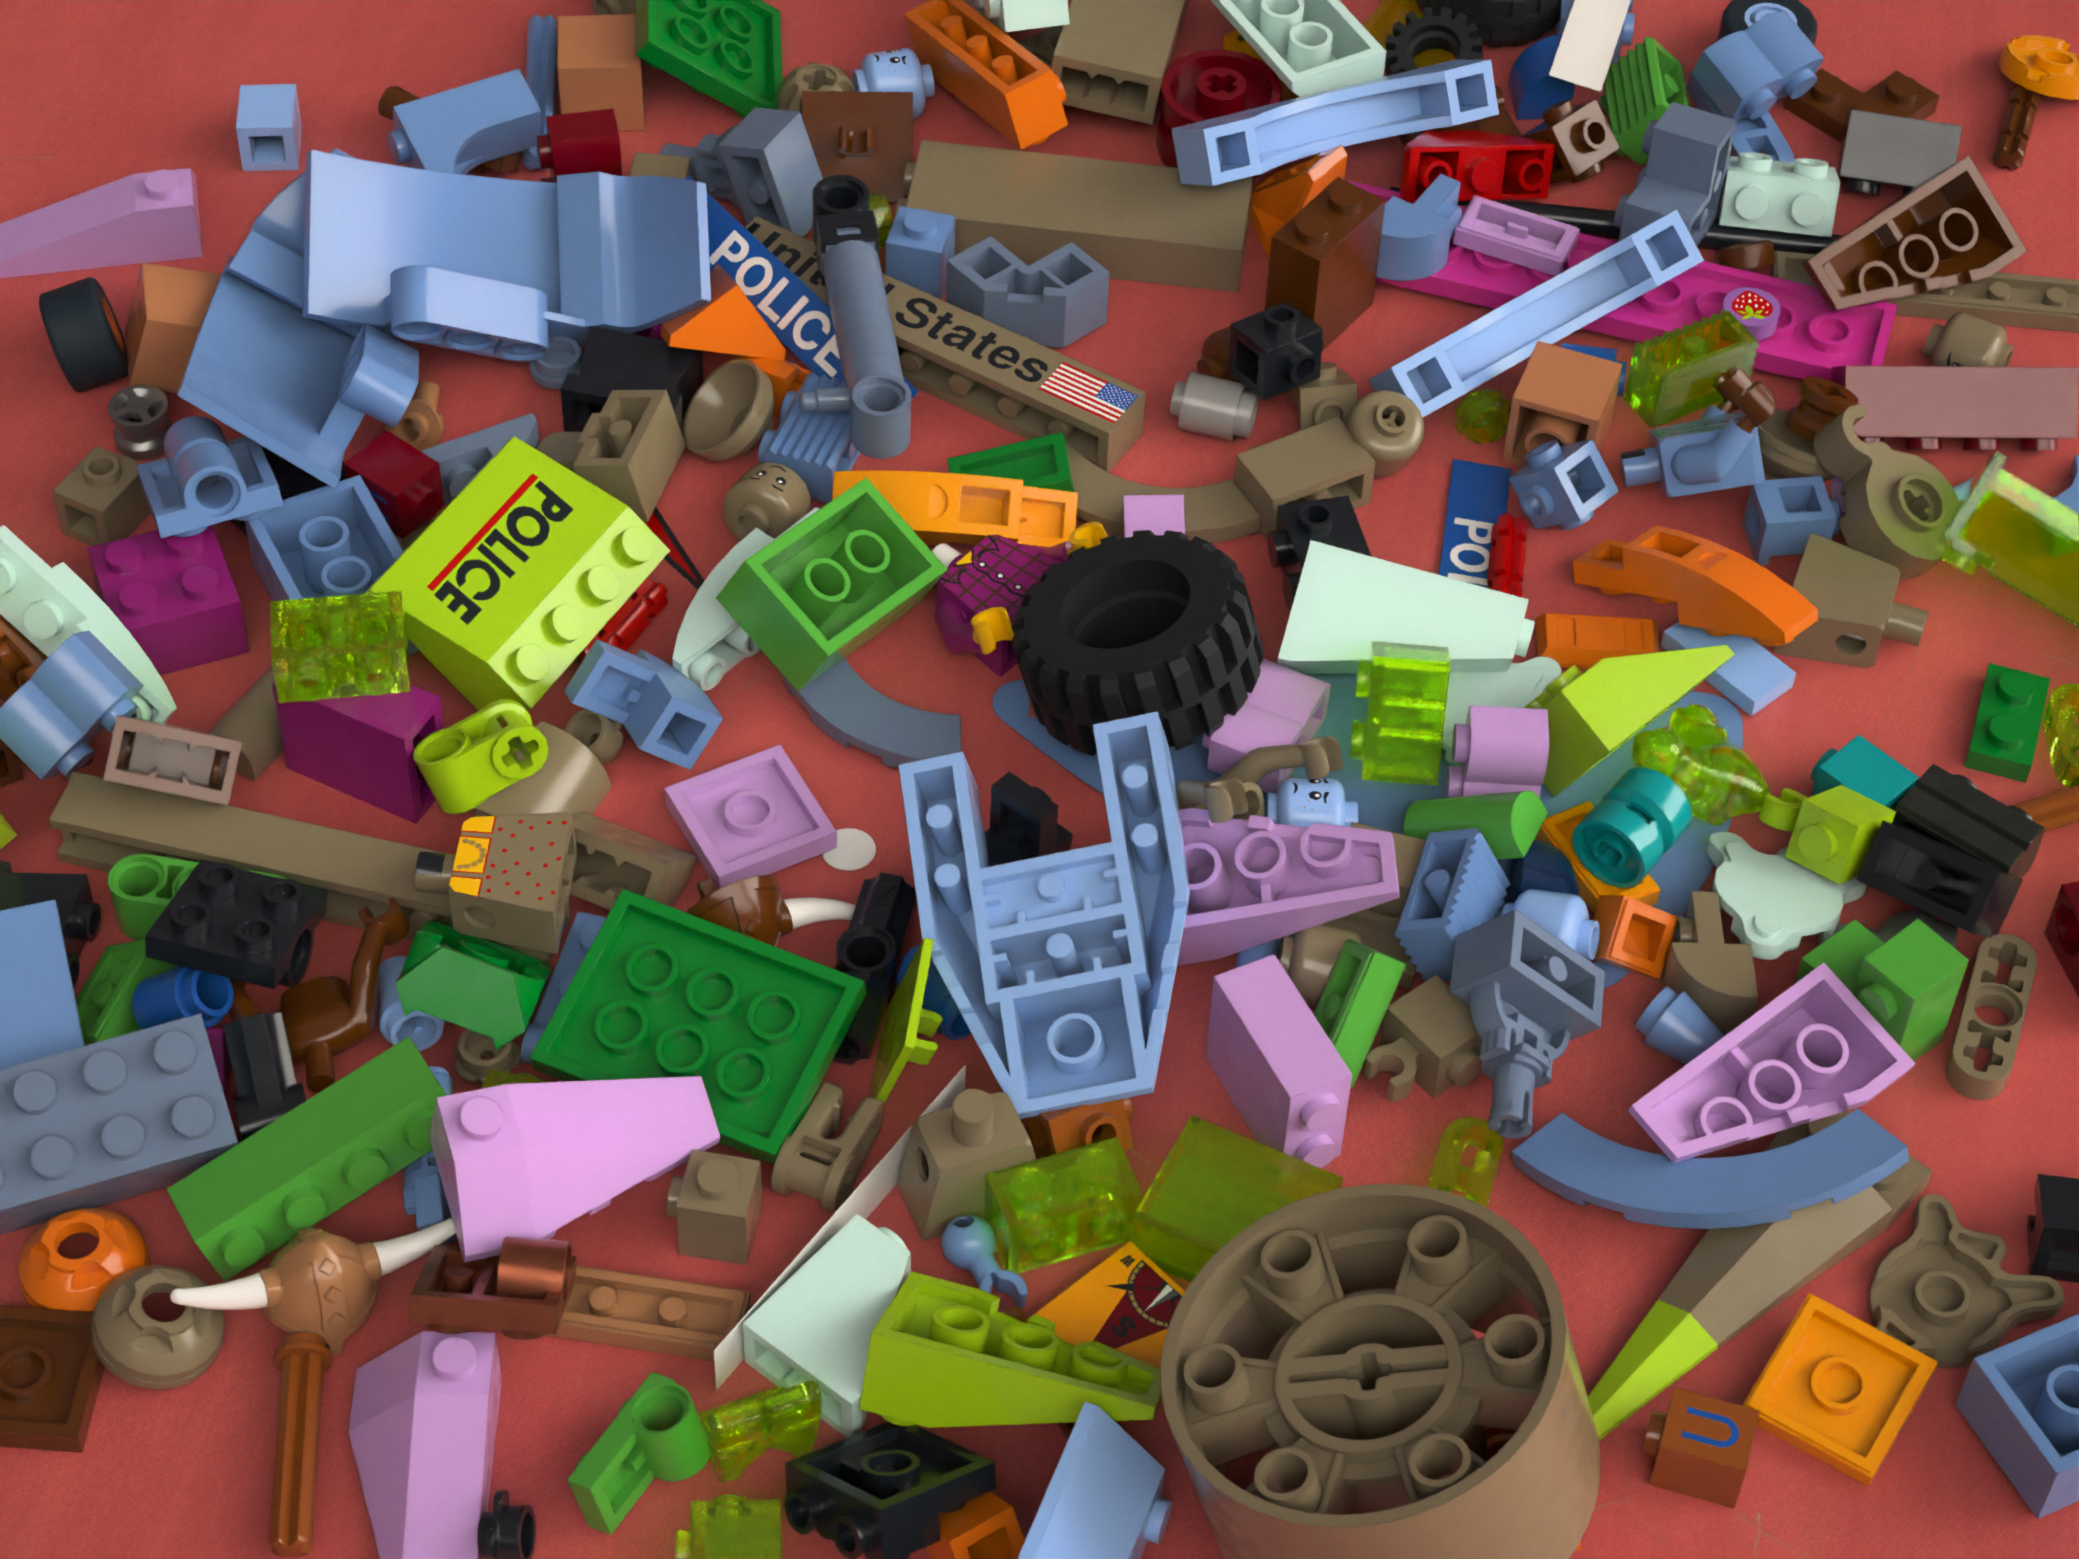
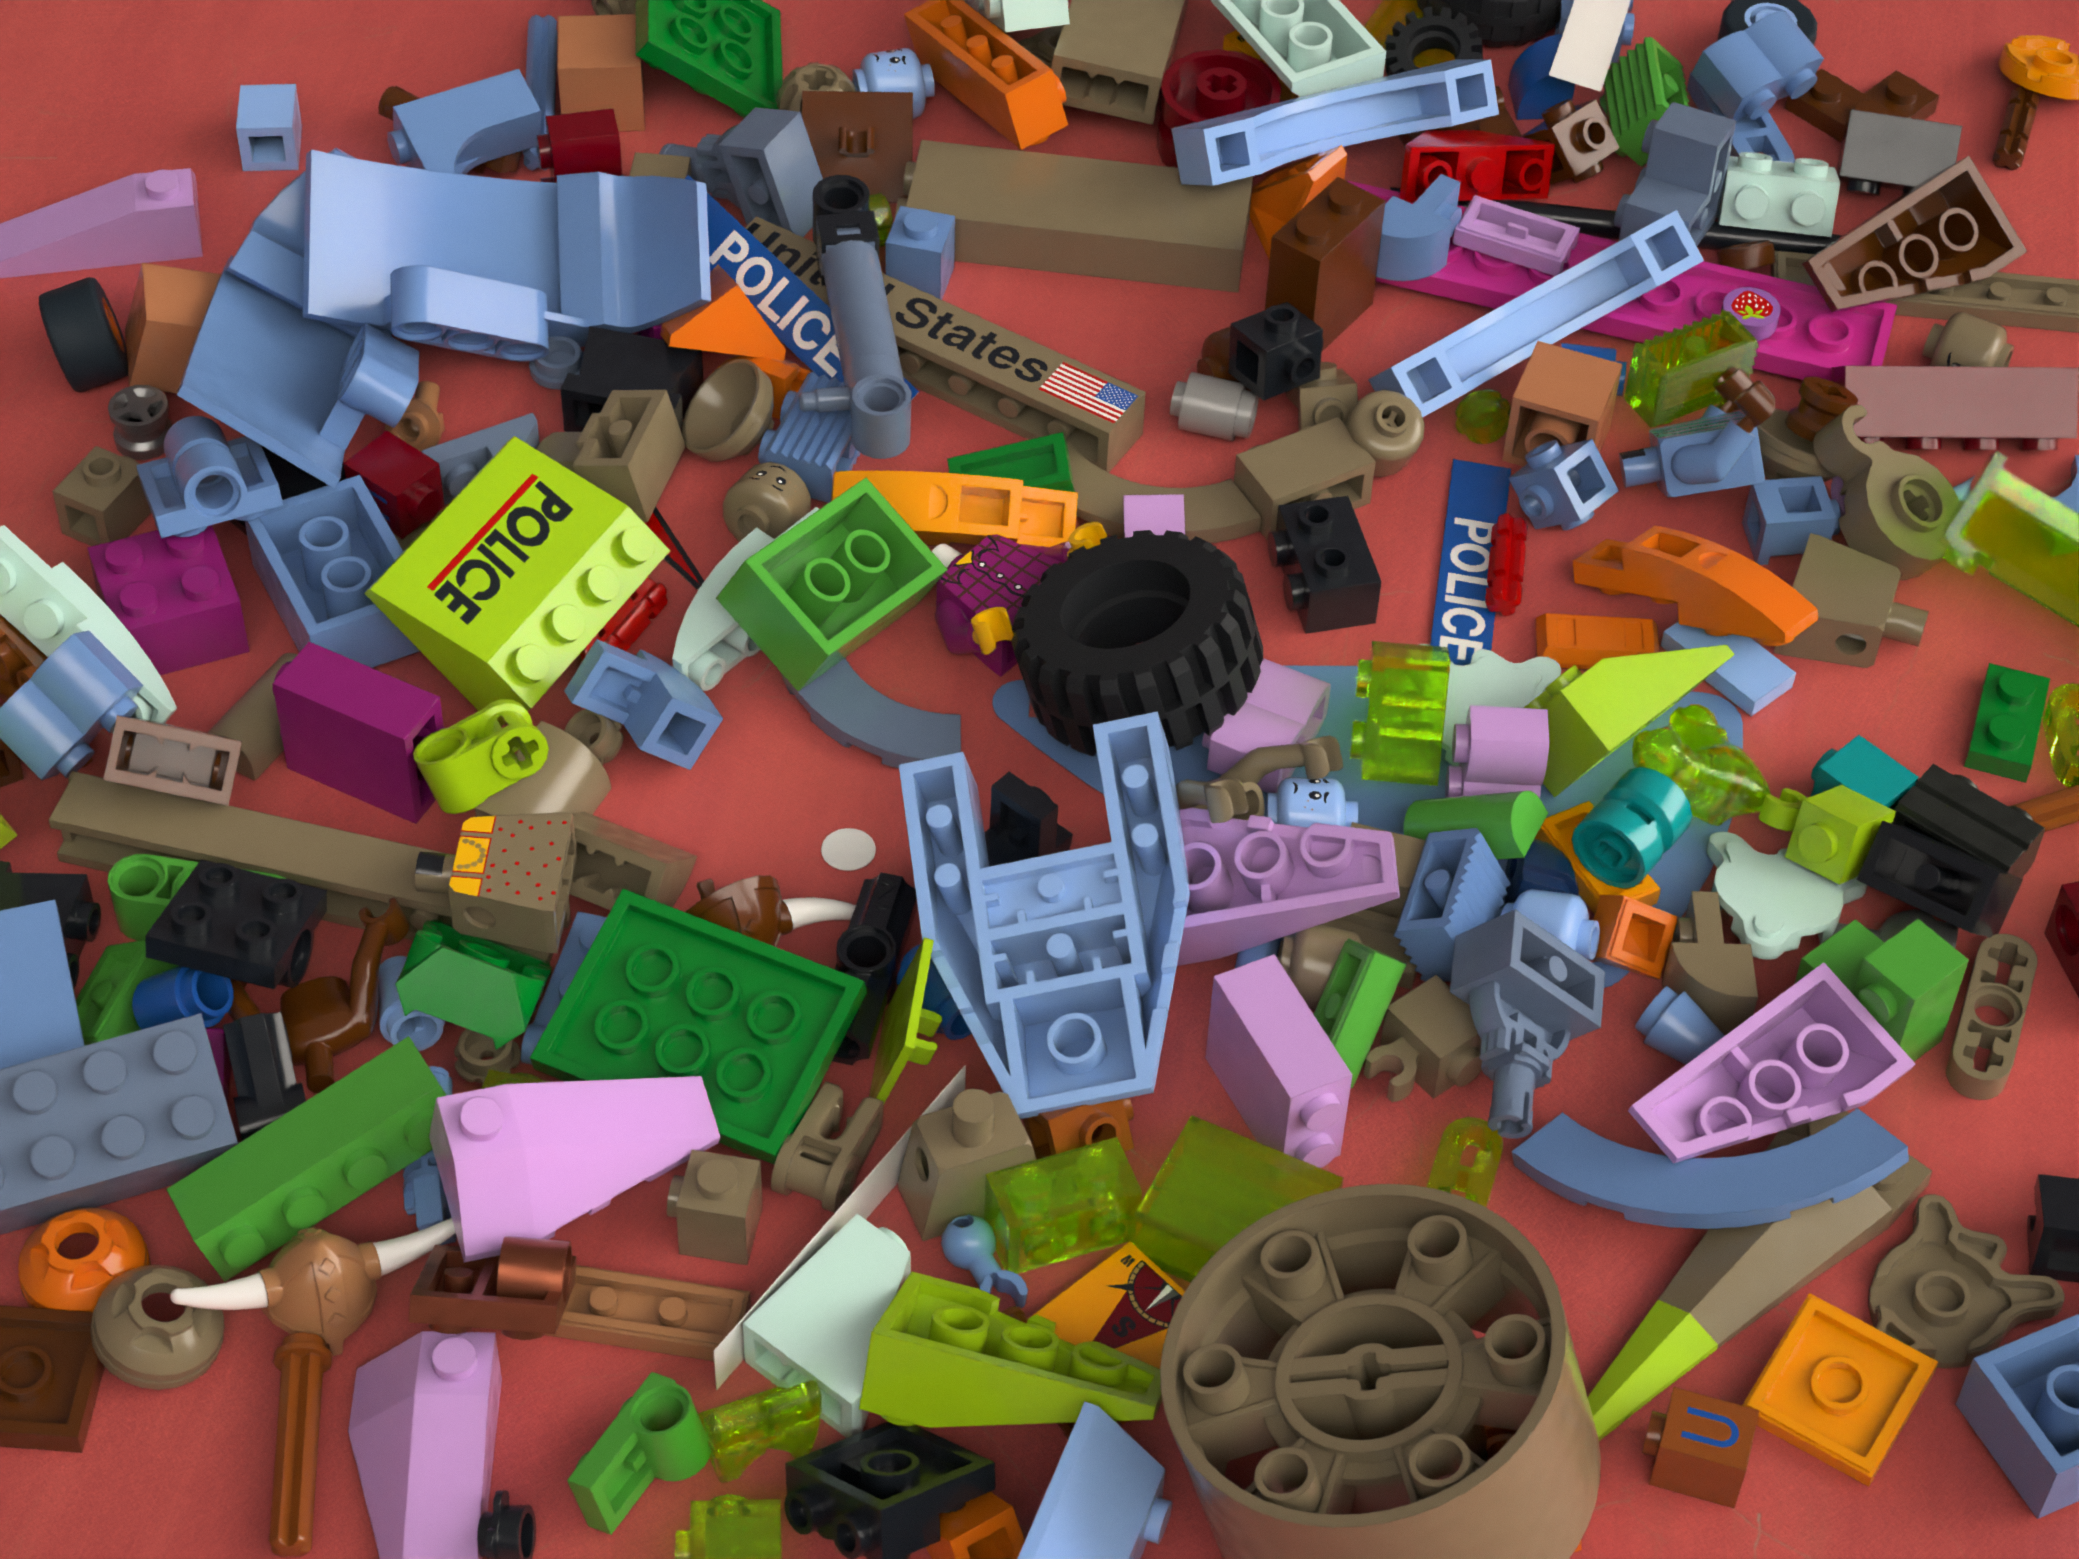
clear neon green brick [270,591,411,703] -> none
lavender plate [664,745,837,890] -> none
sand blue brick [946,236,1110,348] -> none
light aqua slope [1277,540,1535,674] -> none

